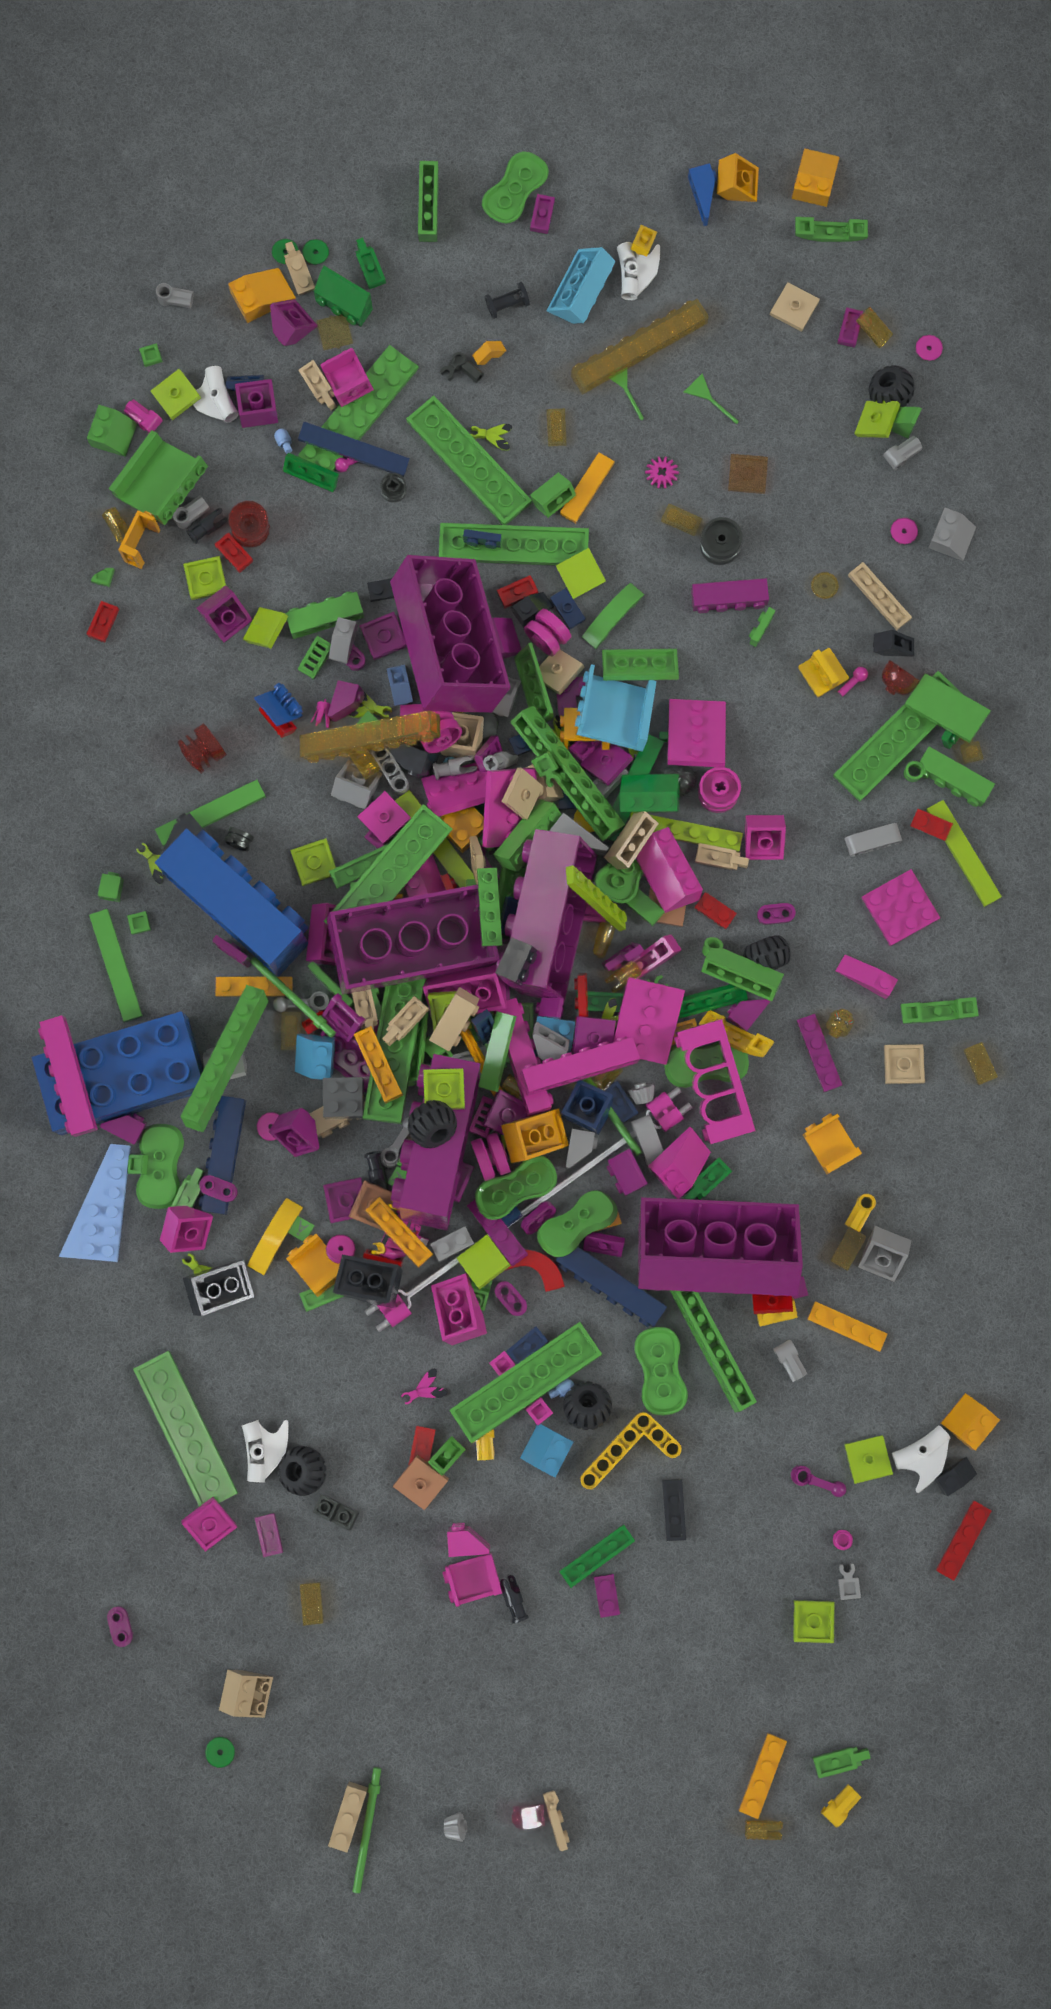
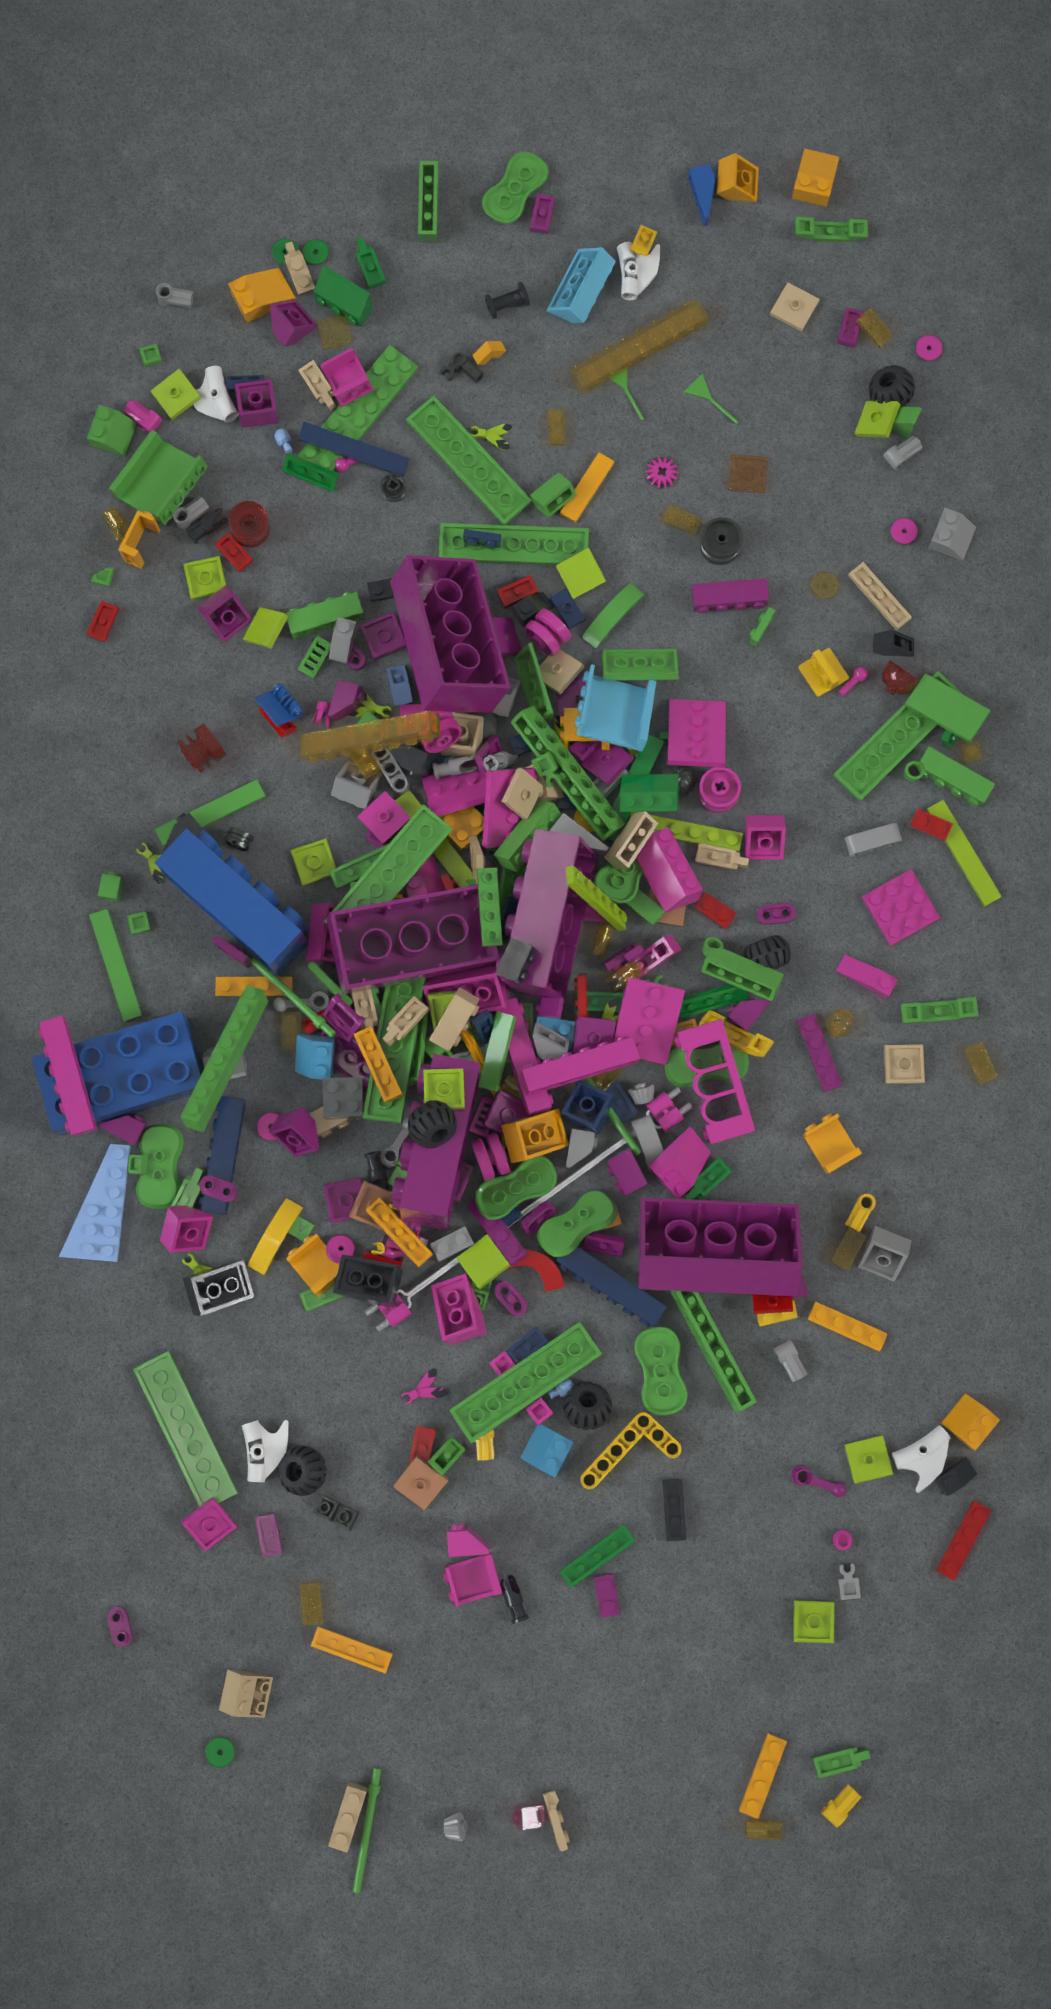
none -> light orange plate [311,1626,393,1674]

